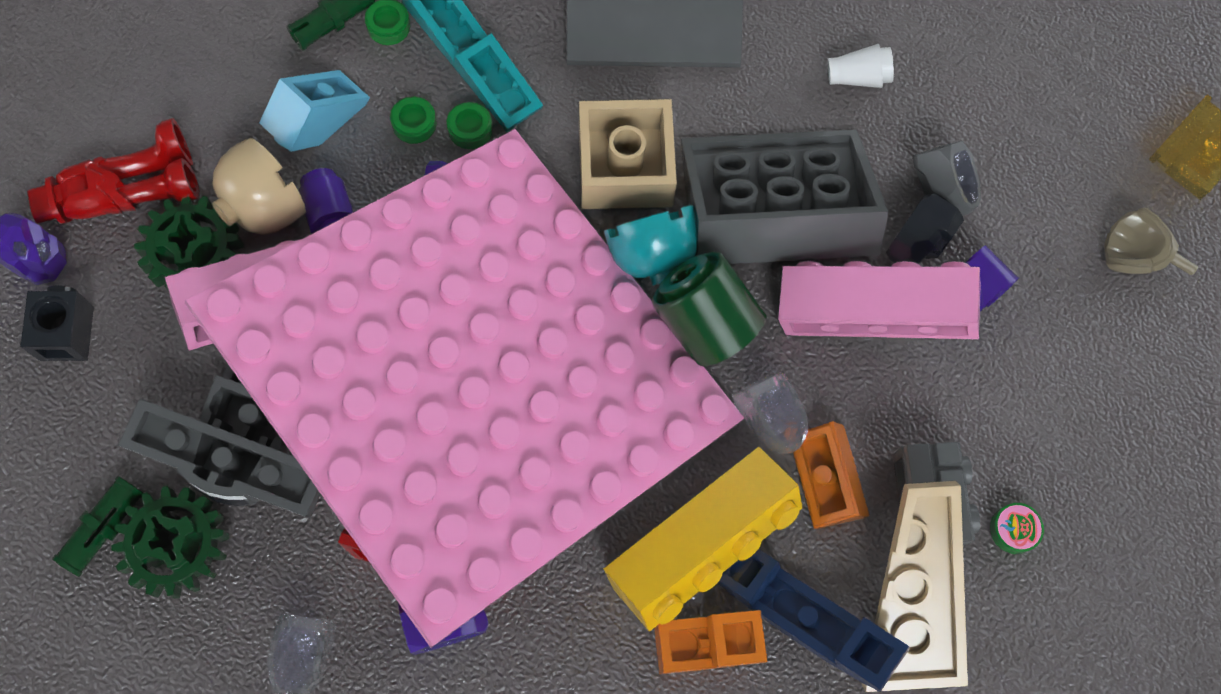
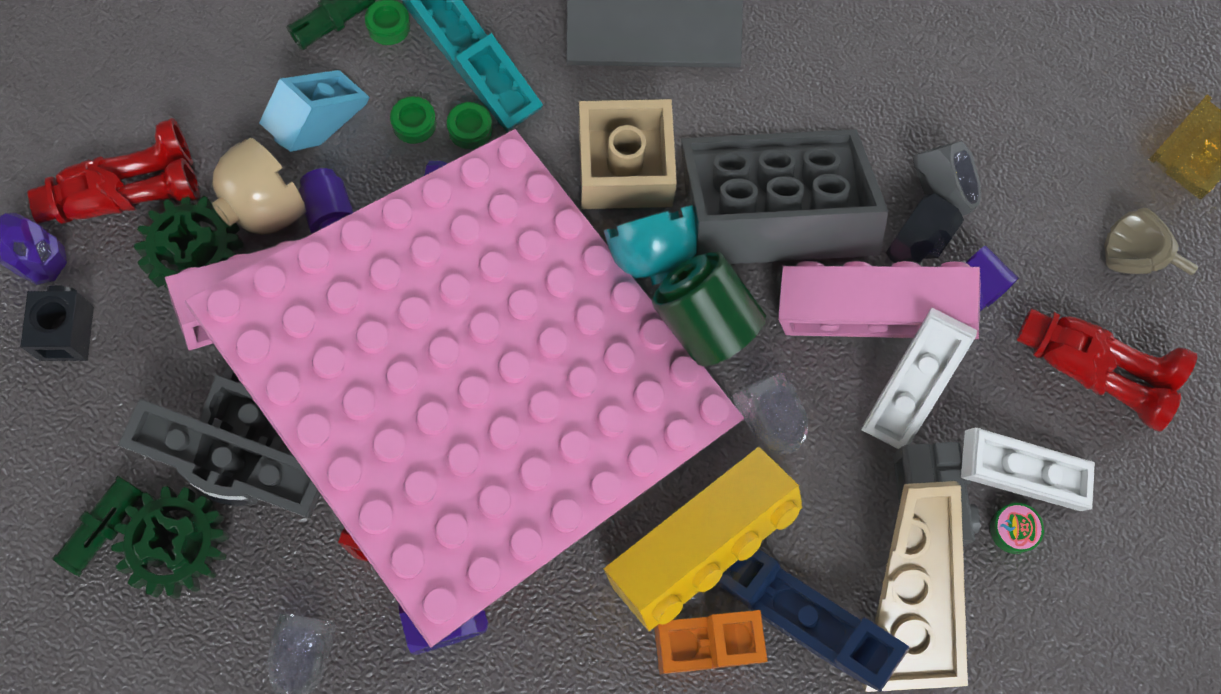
orange slope [789,421,869,529] -> none
white cone [828,43,894,88] -> none
none -> white tile [862,308,977,449]
none -> white tile [961,427,1095,511]
none -> red piece [1016,308,1198,432]

